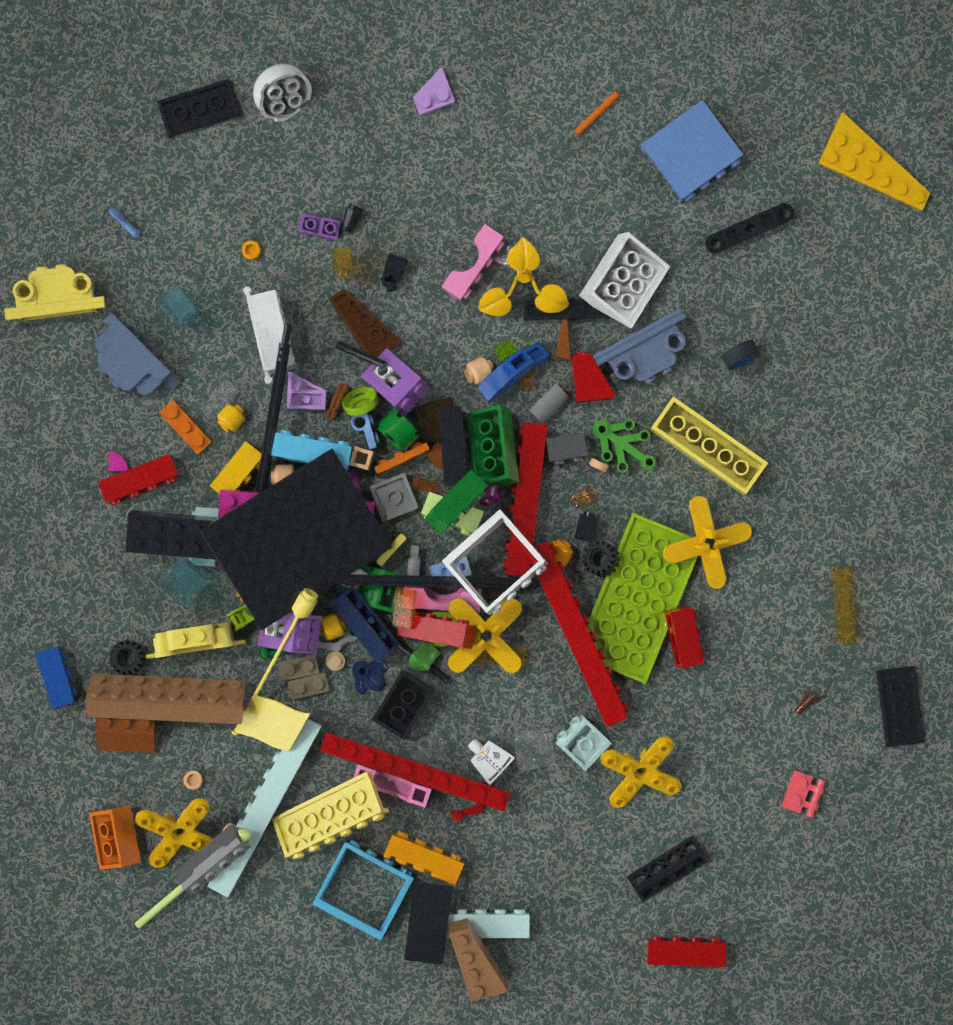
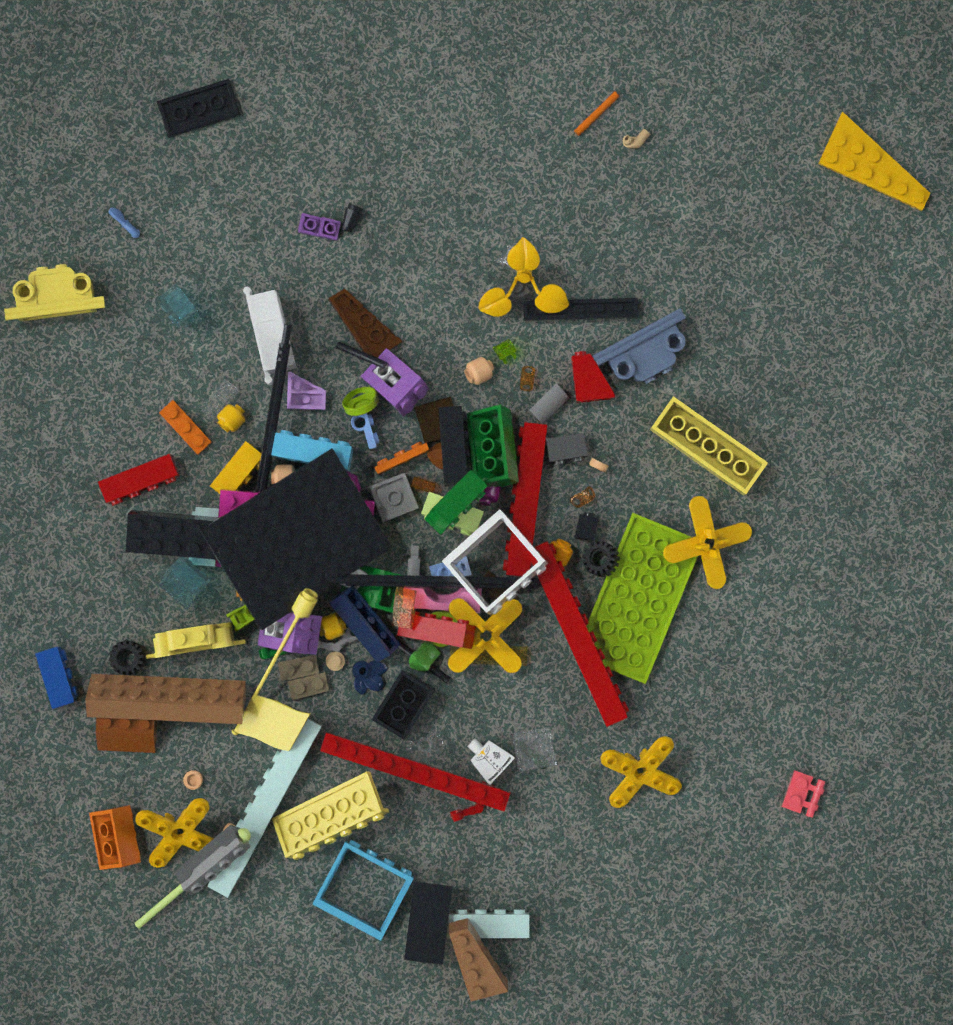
sand blue brick [95,312,181,397] -> none
dark pink tile [108,452,128,472] -> none
light orange tile [242,241,261,260] -> none
white cylinder [253,64,312,122] -> none
dark orange axle [326,383,348,420] -> none
clear yellow brick [332,247,354,280] -> none
light nougat brick [349,447,374,472] -> none
bright pink arch [353,764,432,808] -> none
light yellow tile [376,534,407,567] -> none
green brick [377,408,421,452] -> none
black piece [381,253,408,292] -> none
light orange wedge [383,830,464,885] -> none
lavender wing [413,68,455,116] -> none
bright pink arch [442,224,505,302] -> none
blue slope [477,342,550,403] -> none
dark orange slope [555,319,571,361] -> none
light aqua plate [555,715,612,771] -> none
white slope [579,232,670,328] -> none
bright green plant [592,419,657,473] -> none
black fence [627,836,708,902] -> none
medium blue panel [640,100,743,203] -> none
red brick [646,935,726,967] -> none
red brick [664,605,704,669] -> none
black piece [705,203,794,254] -> none
black wheel [721,340,760,370] -> none
reddish brown bar [794,691,819,716] -> none
clear yellow plate [831,566,856,644] -> none
black tile [876,666,924,747] -> none
none -> tan arm [622,129,650,148]

